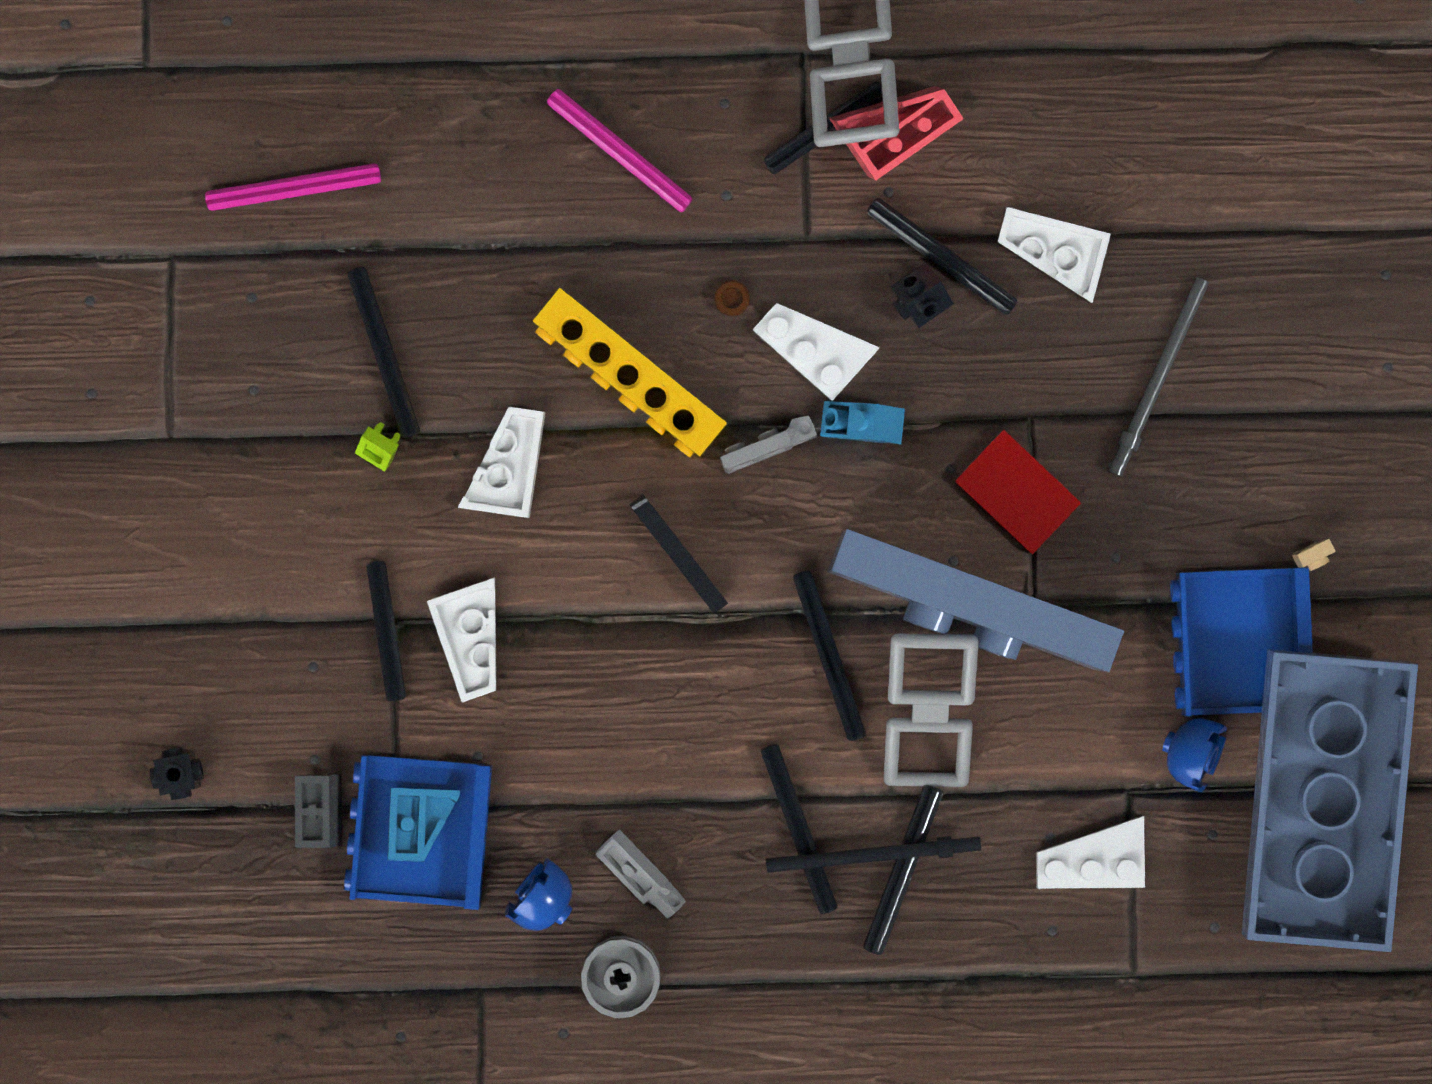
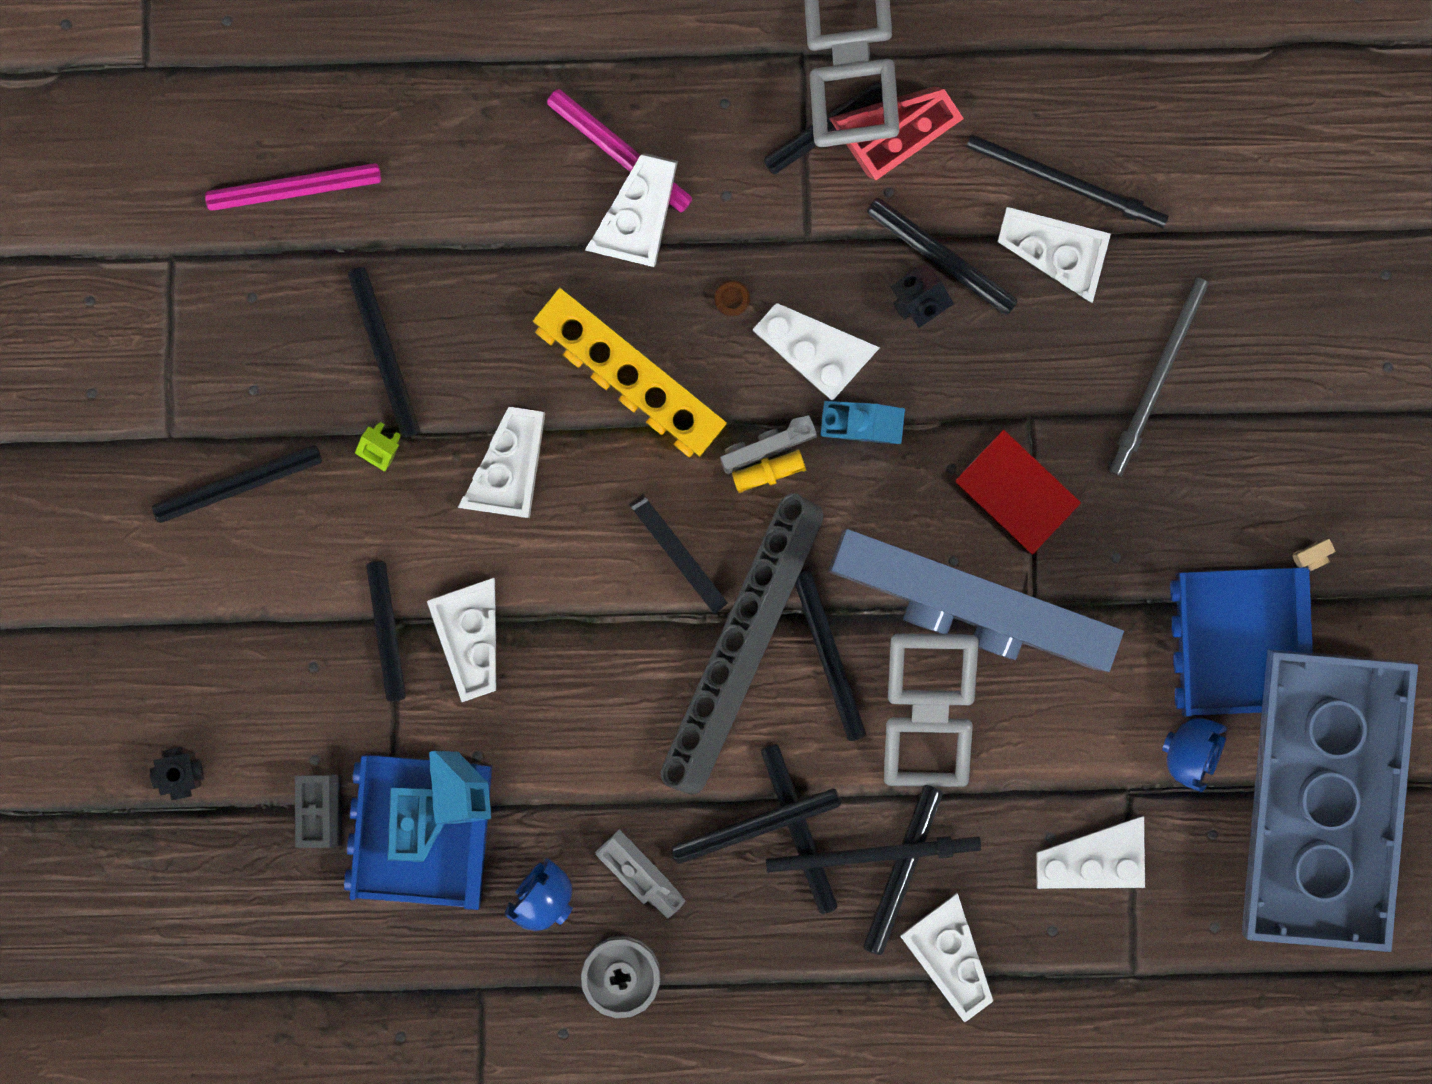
none -> black axle [152,445,322,523]
none -> dark azure slope [429,751,491,824]
none -> white wing [585,153,678,267]
none -> dark grey beam [661,493,823,795]
none -> black axle [672,788,841,864]
none -> yellow pin [732,449,806,493]
none -> white wing [900,893,993,1022]
none -> black bar [966,134,1169,229]

